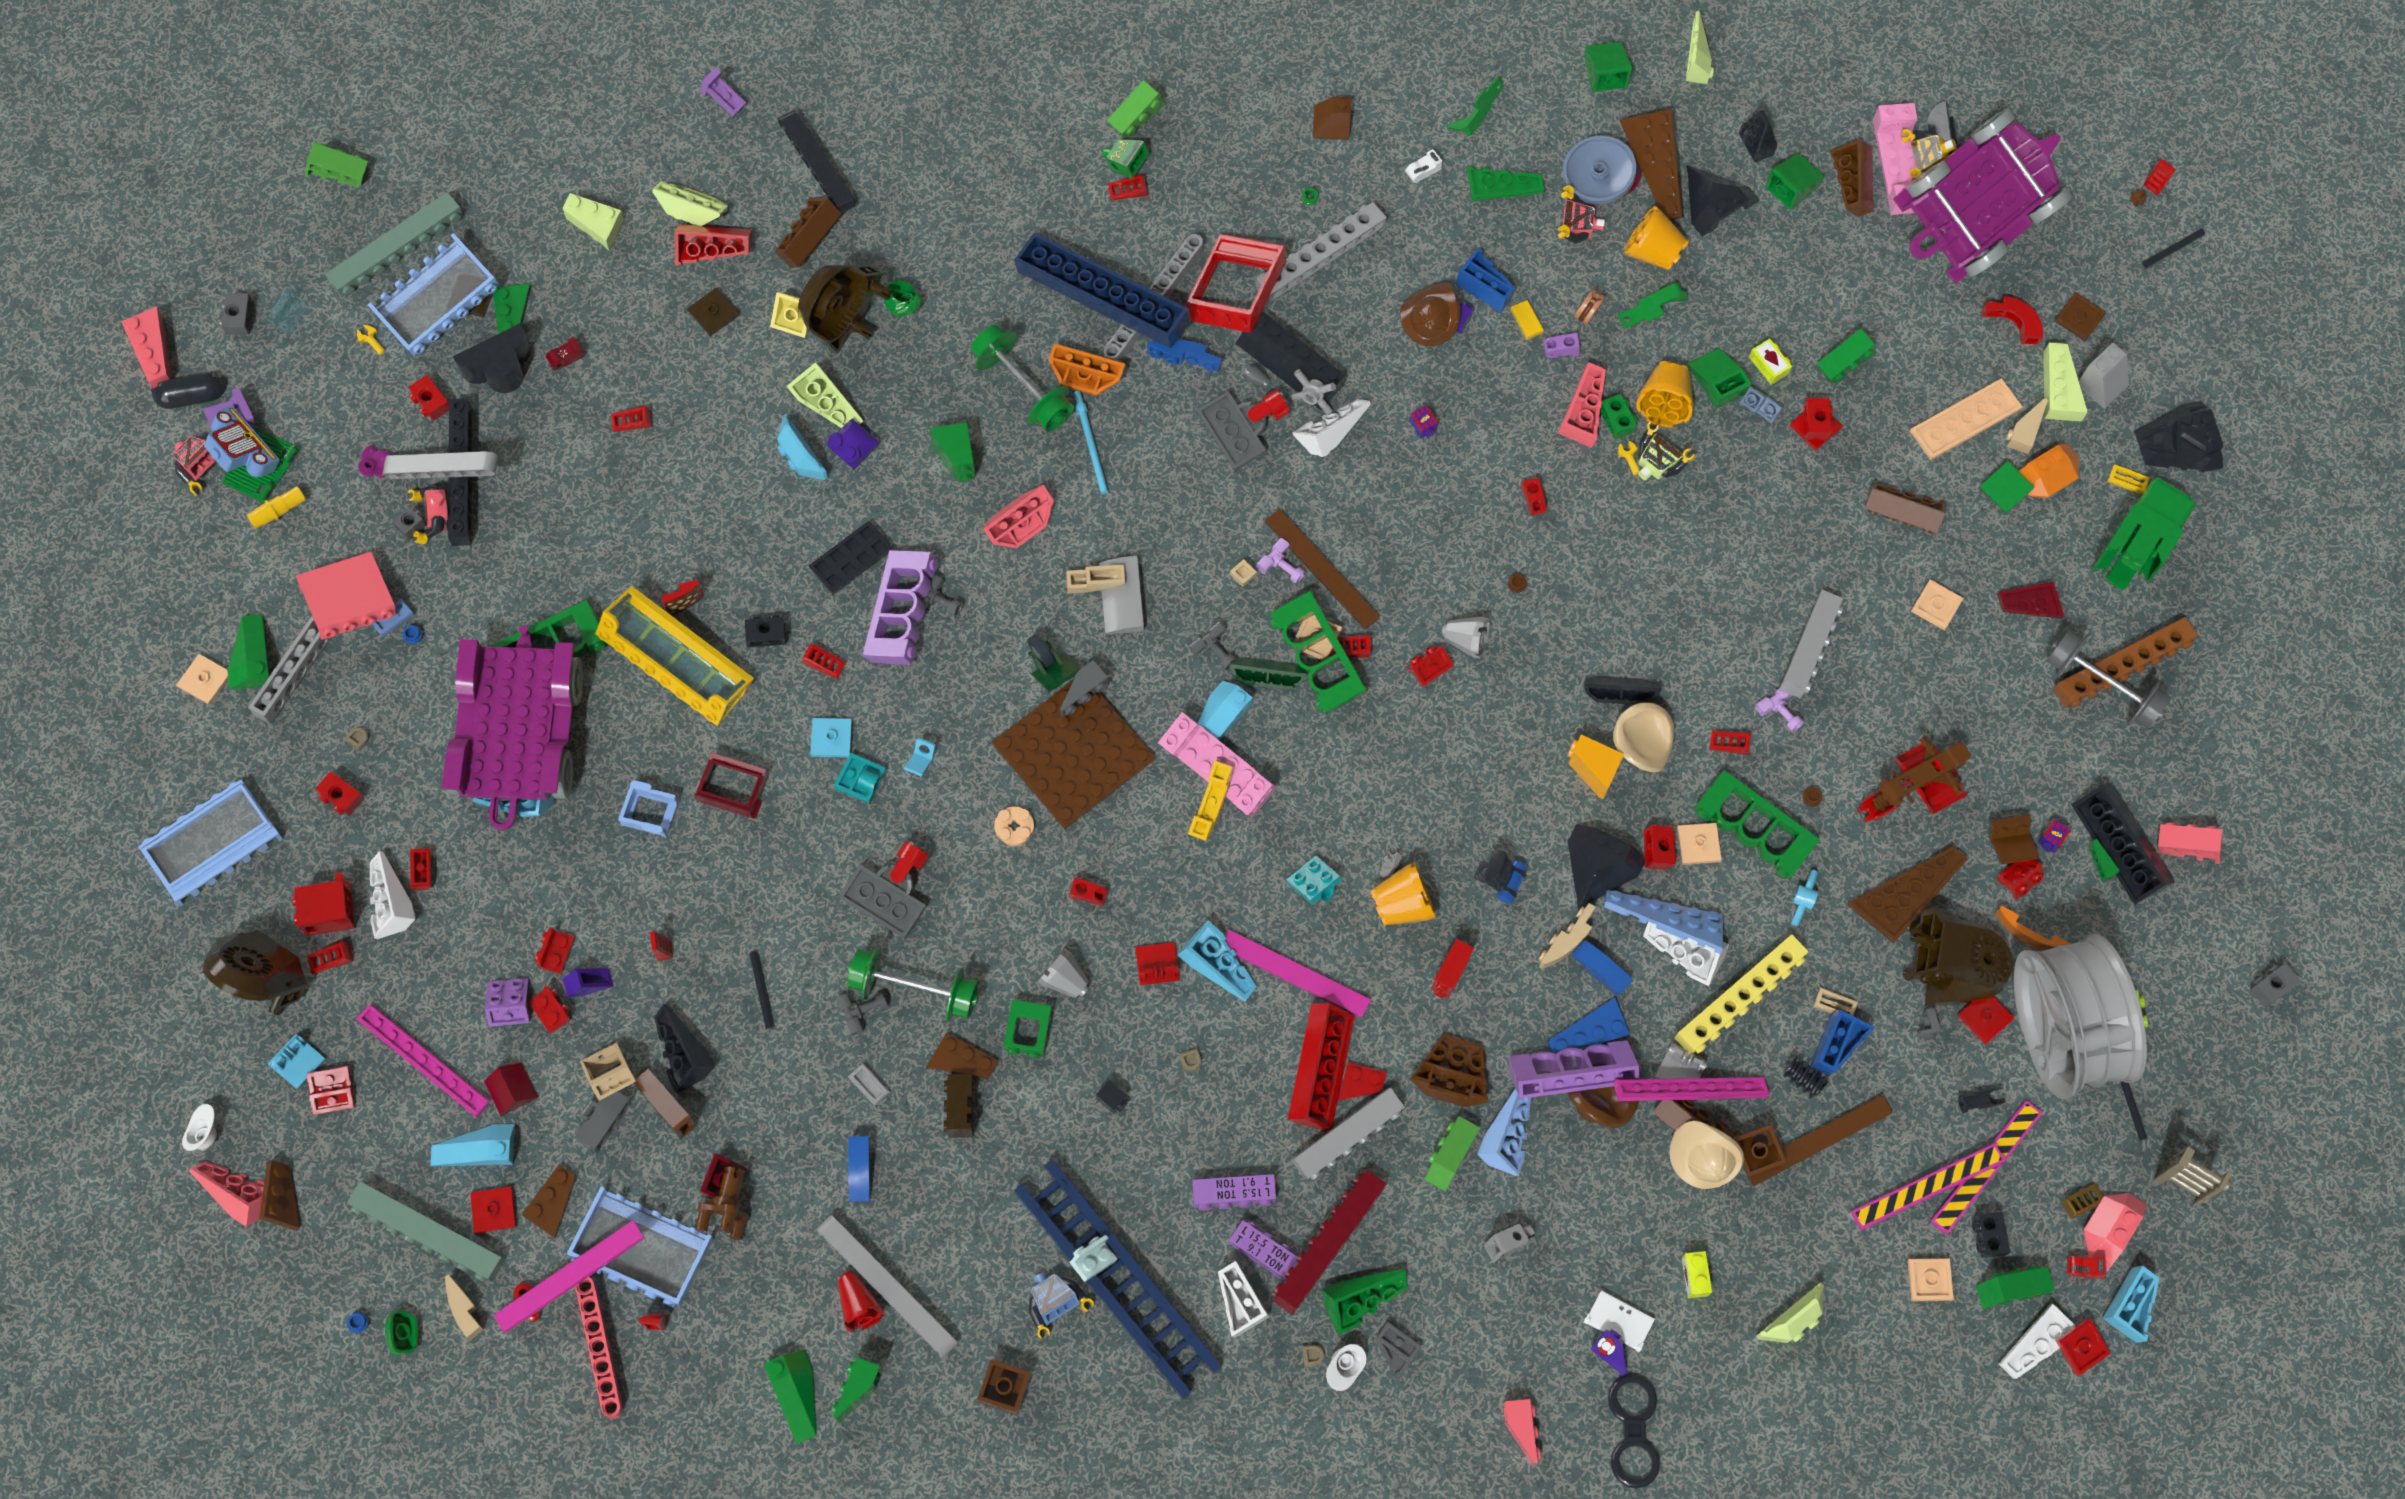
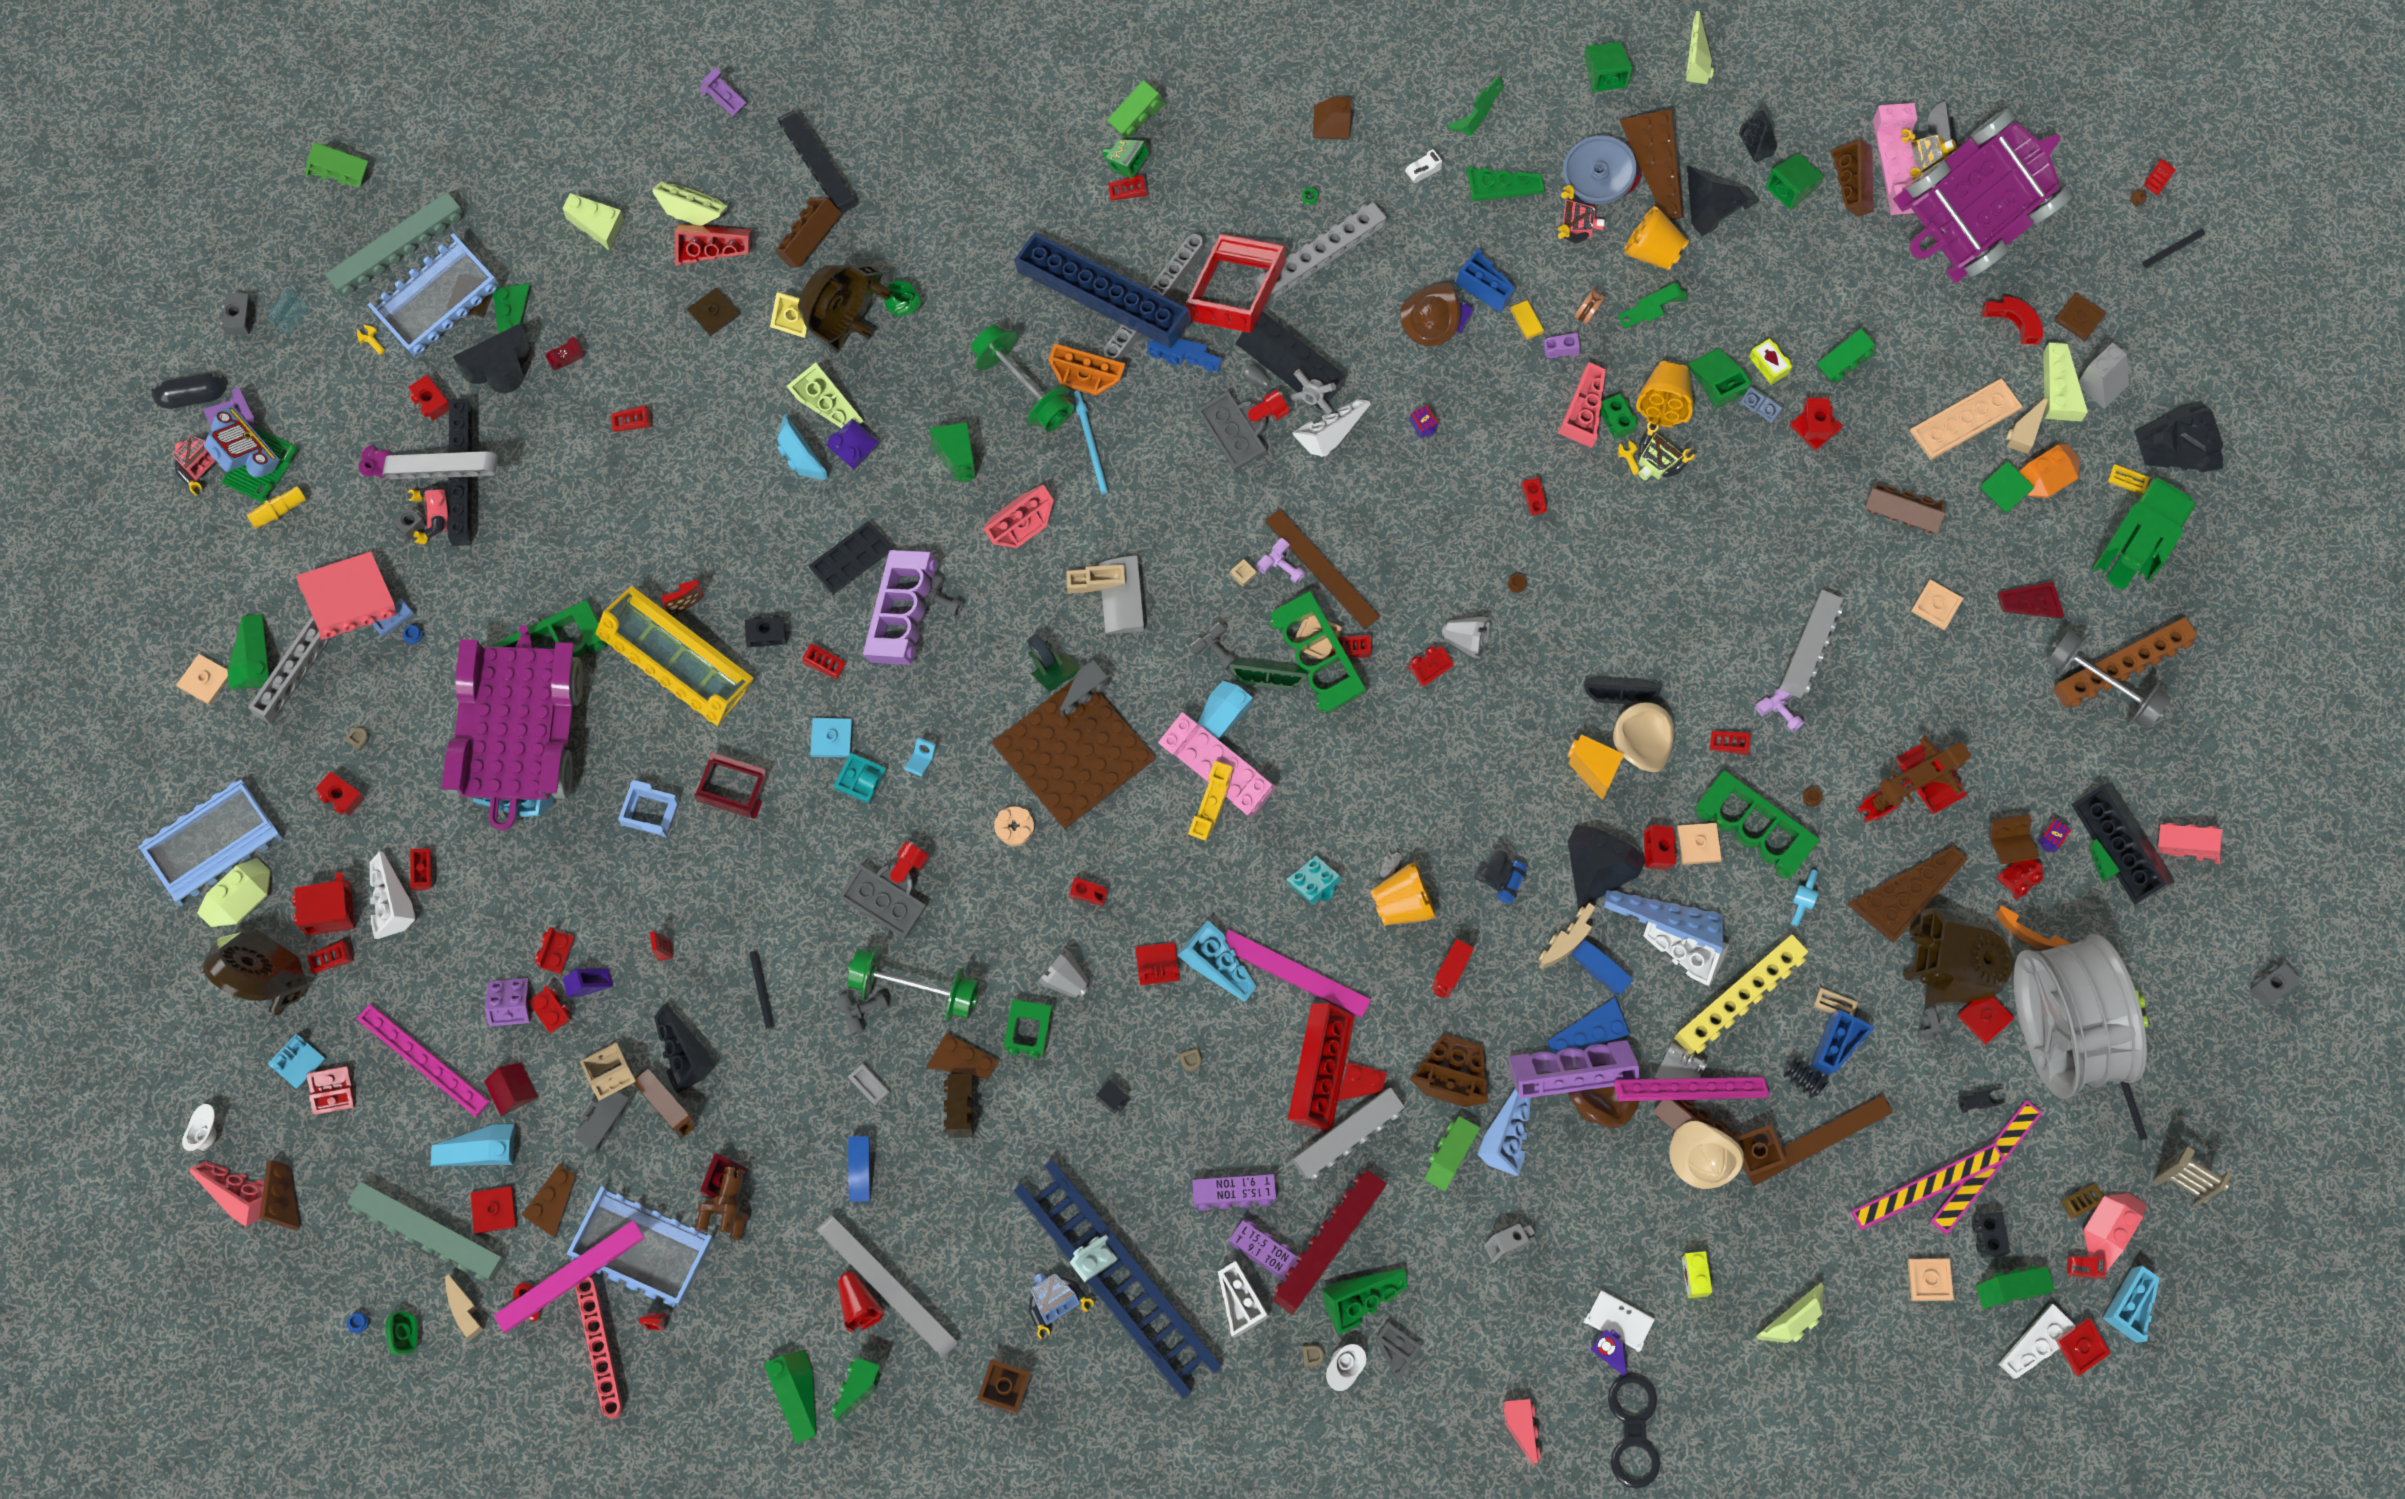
coral wedge [121,306,172,389] -> none
none -> yellowish green wedge [197,858,271,927]

